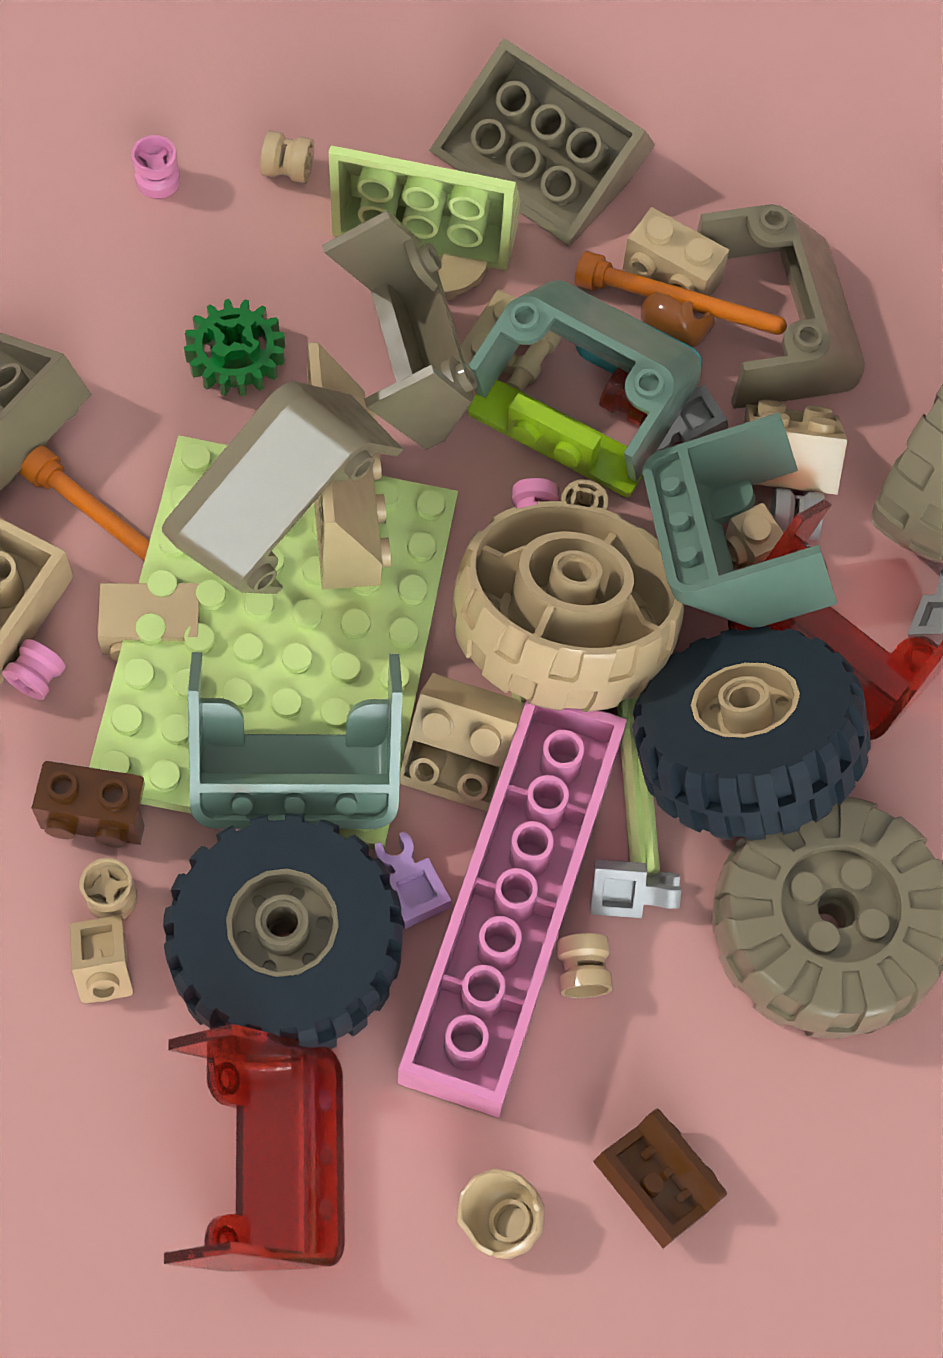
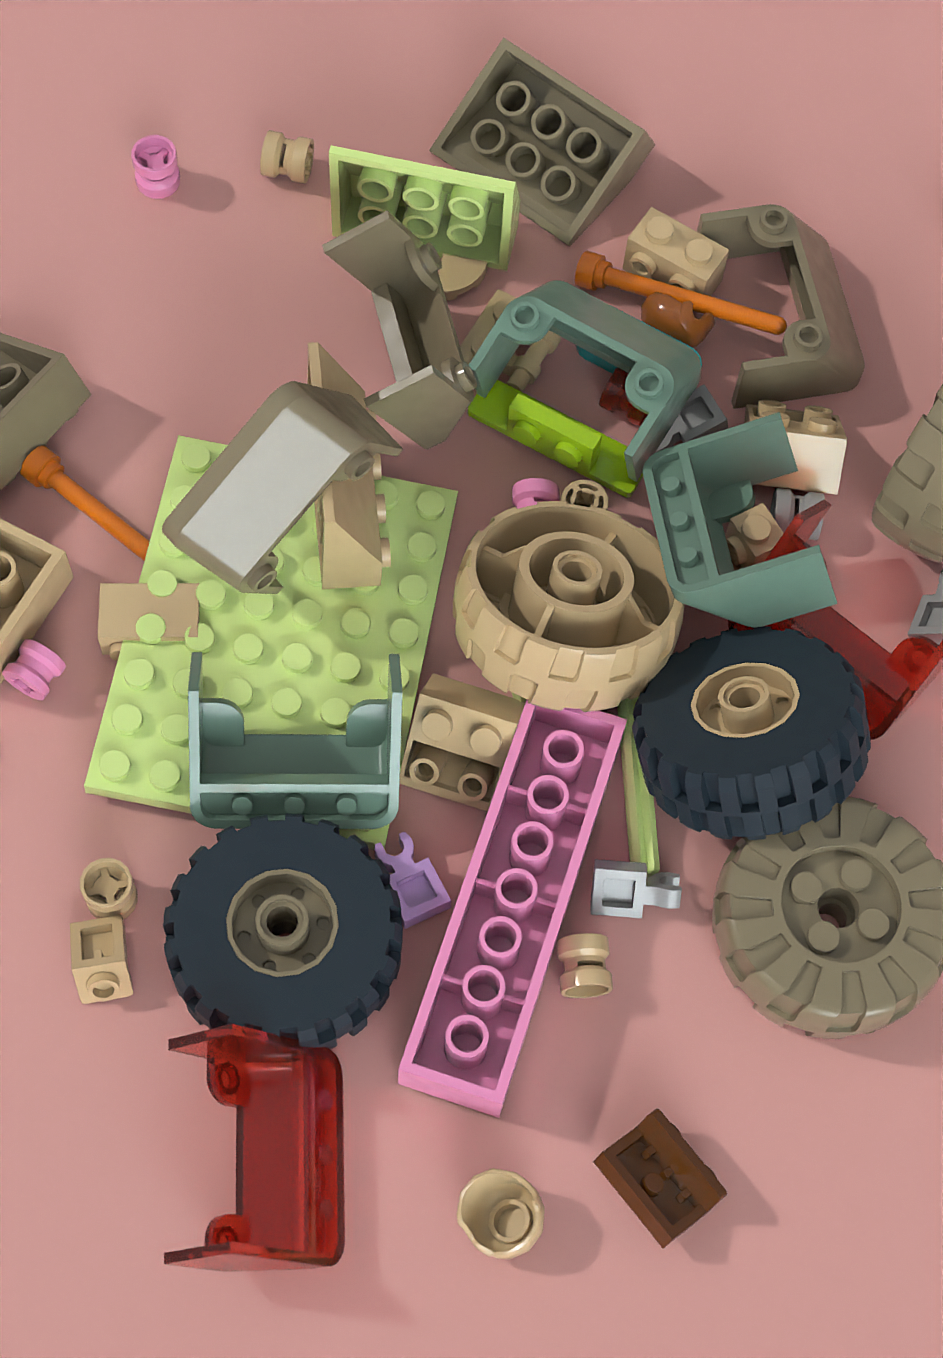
reddish brown bracket [32,761,145,847] -> none
green gear [184,299,286,396] -> none

